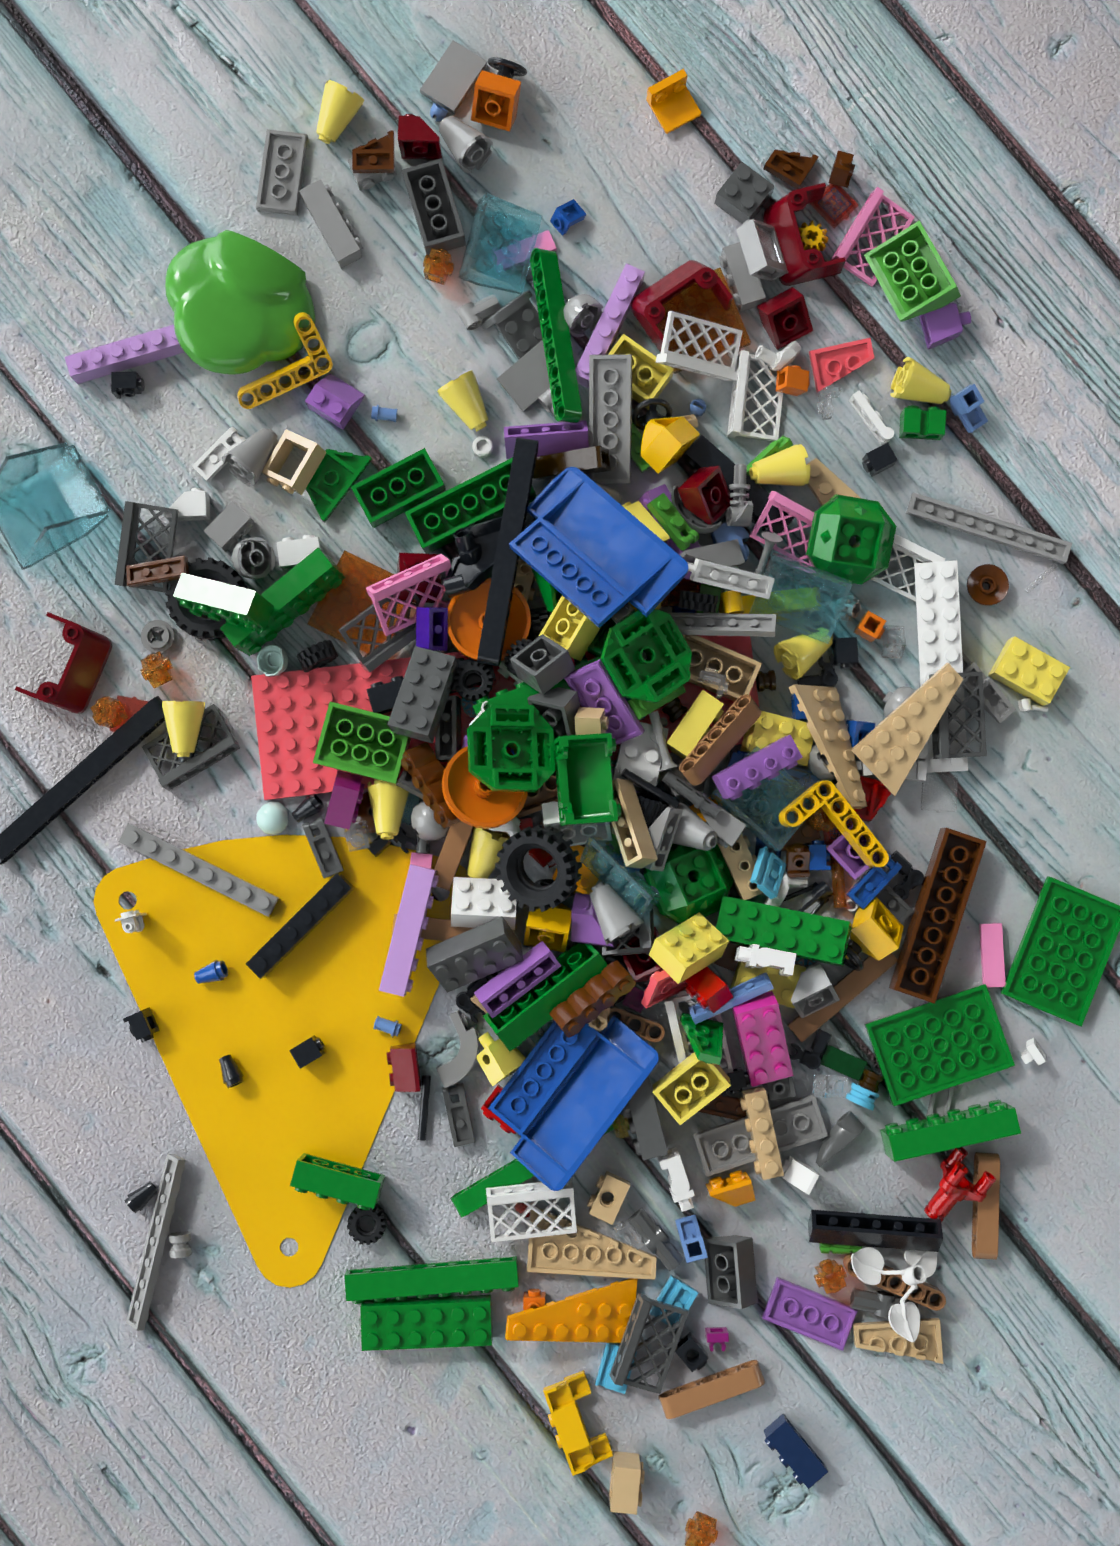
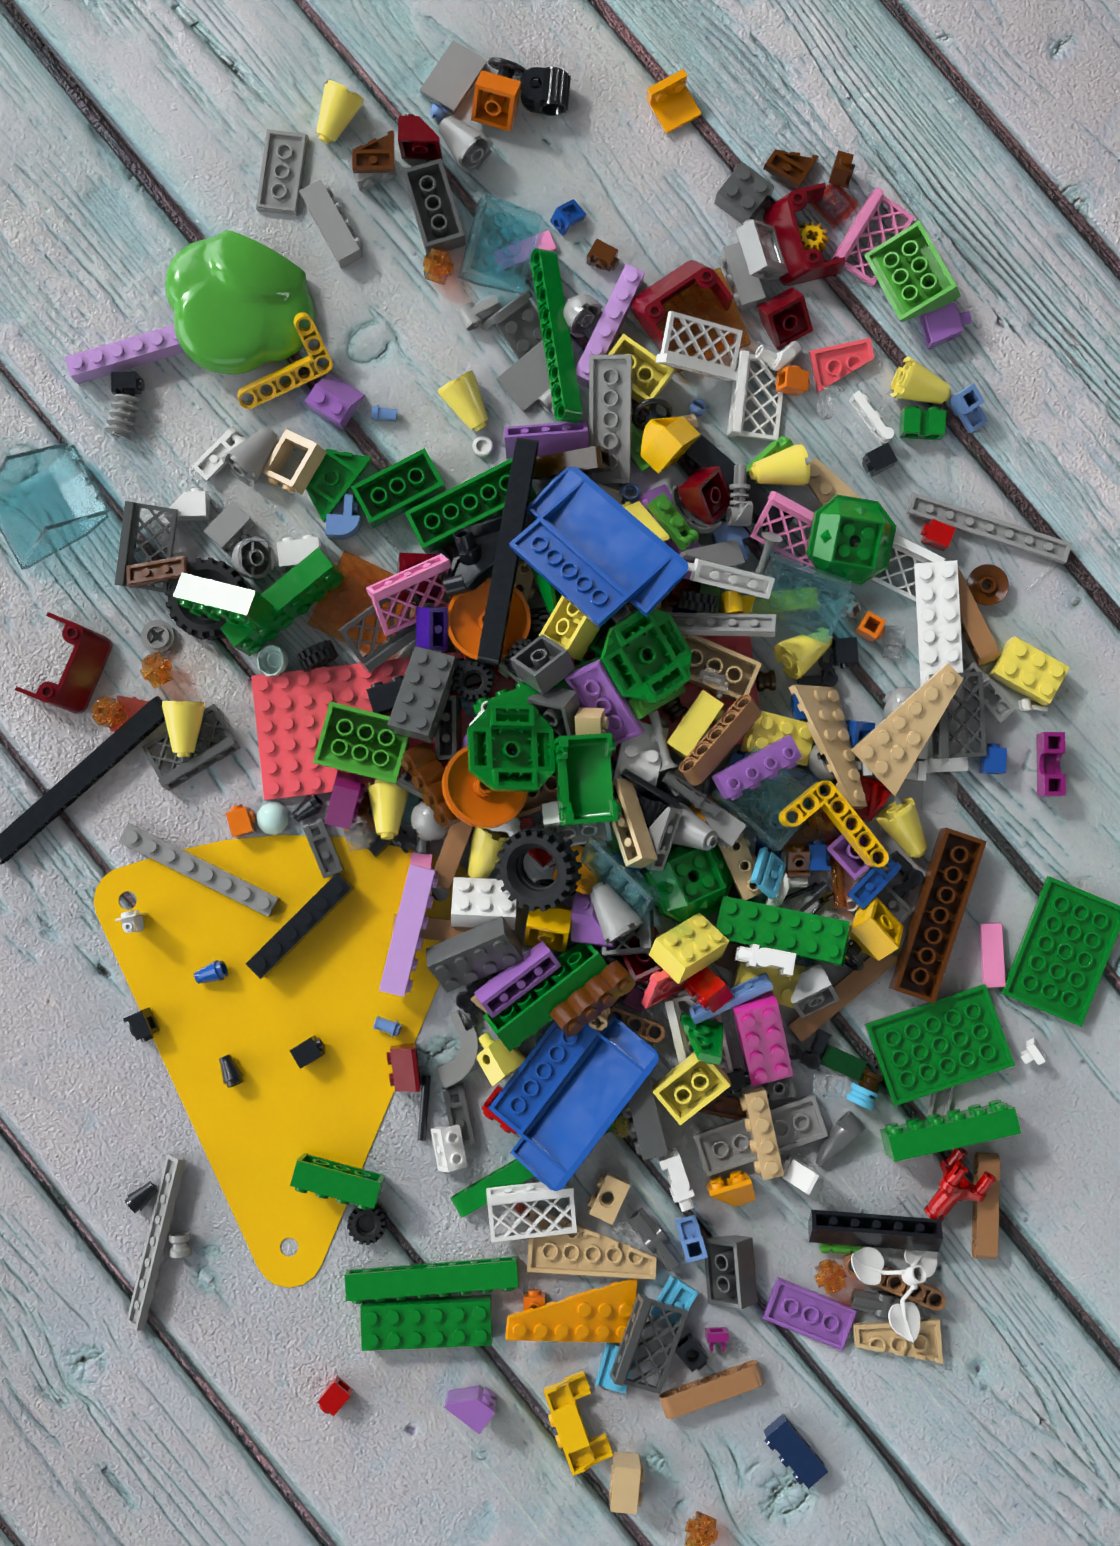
none -> light grey piece [104,394,141,441]
none -> orange brick [225,804,257,838]
none -> red brick [317,1376,353,1417]
none -> medium blue brick [325,494,363,540]
none -> white bracket [430,1125,467,1172]
none -> medium lavender slope [444,1385,497,1434]
none -> black piece [520,67,571,116]
none -> reddish brown brick [586,239,620,272]
none -> medium blue plate [620,483,640,503]
none -> light yellow cone [875,797,928,858]
none -> red brick [920,519,956,551]
none -> medium nougat beam [958,568,1000,666]
none -> blue brick [979,743,1007,774]
none -> magenta arch [1036,732,1066,797]

